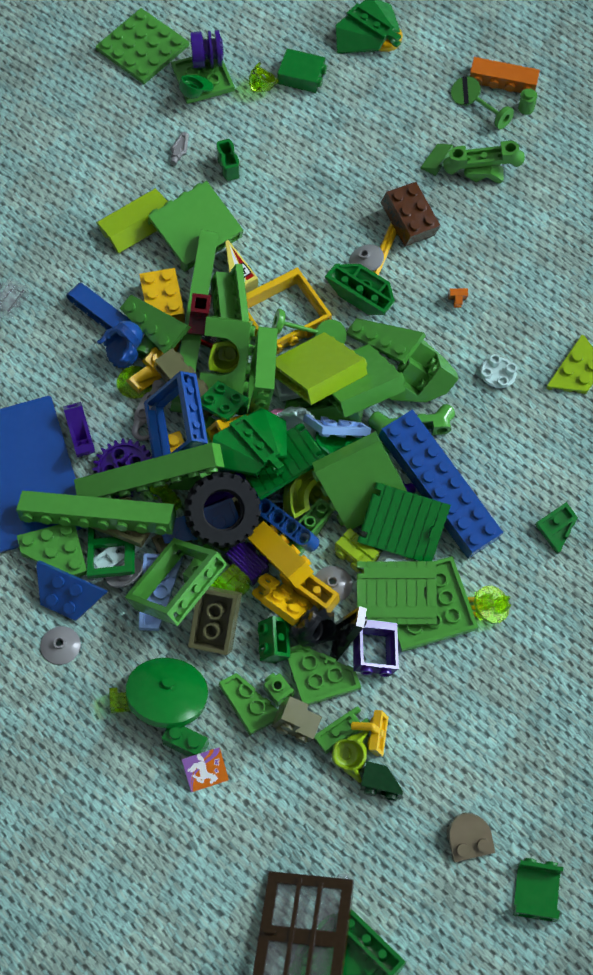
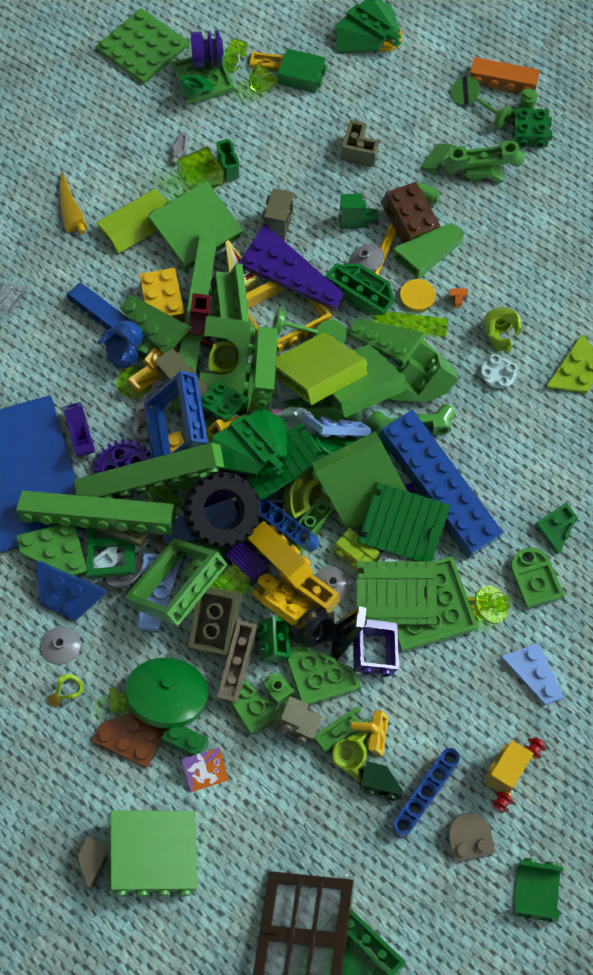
none -> lime piece [48,674,84,707]
none -> yellow piece [60,172,88,235]
none -> dark tan slope [77,836,108,890]
none -> dark orange plate [92,713,167,769]
none -> bright green brick [108,810,198,897]
none -> clear neon green piece [177,146,224,191]
none -> dark tan slope [217,620,258,703]
none -> clear neon green leg [224,38,248,73]
none -> dark purple wing [239,223,344,311]
none -> yellow tile [249,51,284,71]
none -> olive brick [262,188,293,241]
none -> green hinge [339,193,379,229]
none -> olive brick [341,120,379,167]
none -> clear neon green tile [375,311,448,337]
none -> bright green slope [393,222,464,279]
none -> blue beam [393,748,460,838]
none -> yellow tile [400,279,436,313]
none -> bright green brick [417,182,440,206]
none -> lime piece [483,307,522,353]
none -> yellow brick [485,737,546,814]
none -> light blue wing [501,643,564,706]
none -> bright green plate [511,548,565,609]
none -> green brick [513,108,552,148]

